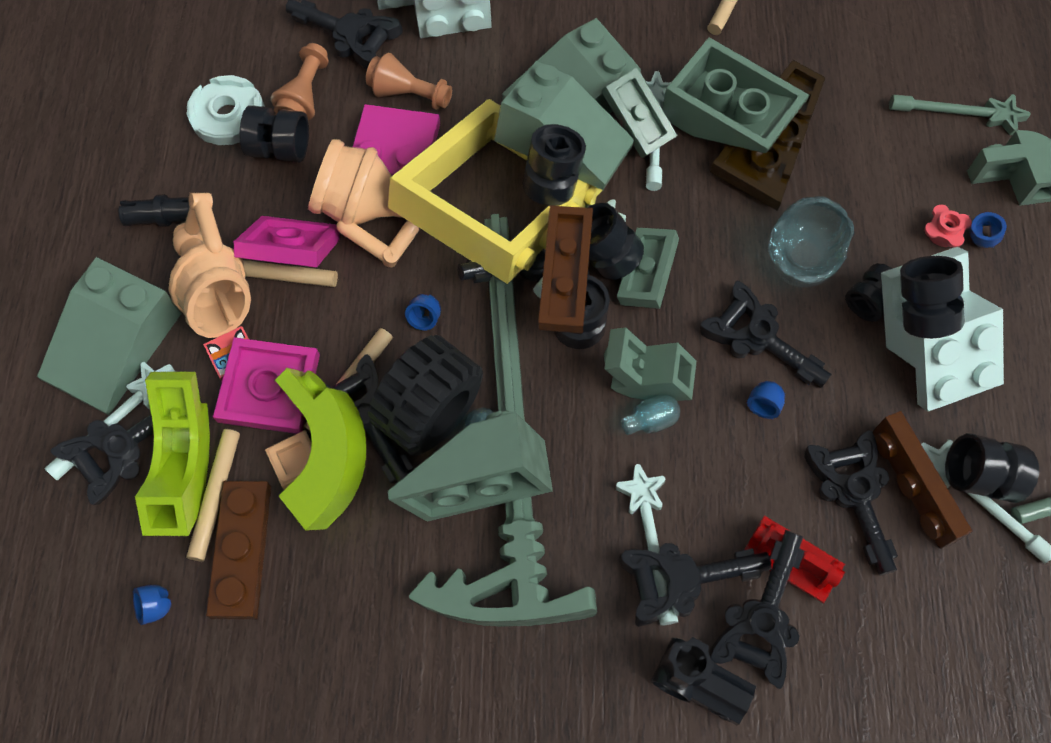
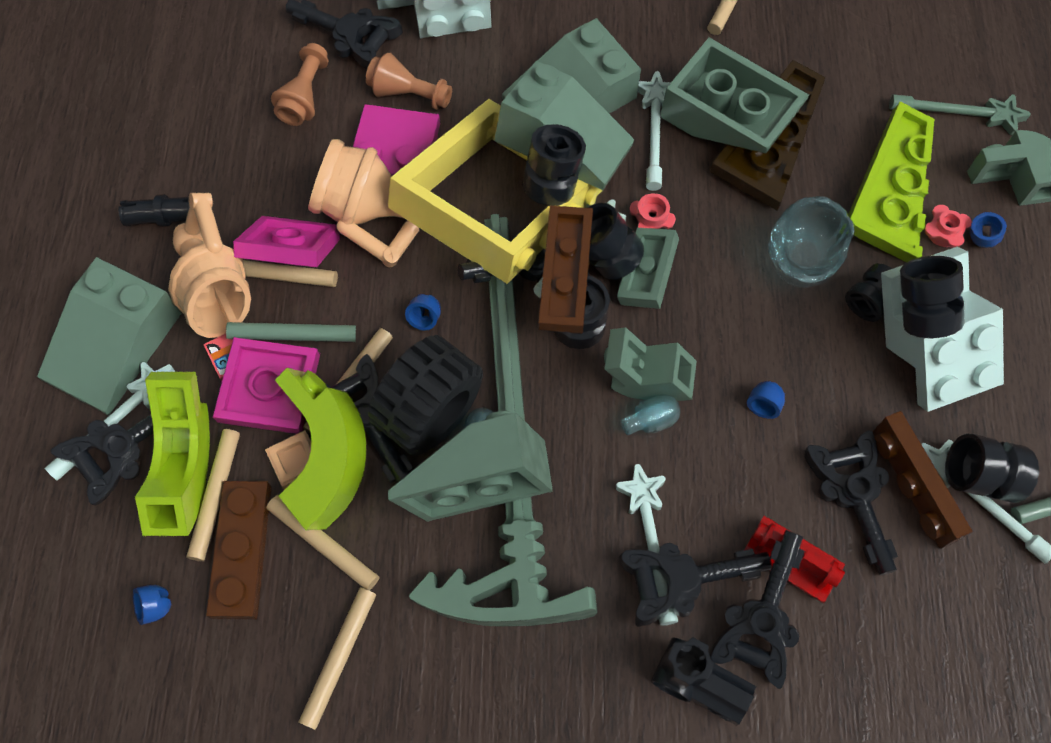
light aqua tile [187,75,265,145] -> none
black wheel [240,105,309,163] -> none
plate [601,67,677,158] -> none
black piece [699,280,832,388] -> none
none -> sand green bar [226,322,356,342]
none -> tan bar [266,495,379,591]
none -> tan bar [298,587,376,730]
none -> coral plate [629,193,676,229]
none -> lime wing [842,102,935,262]

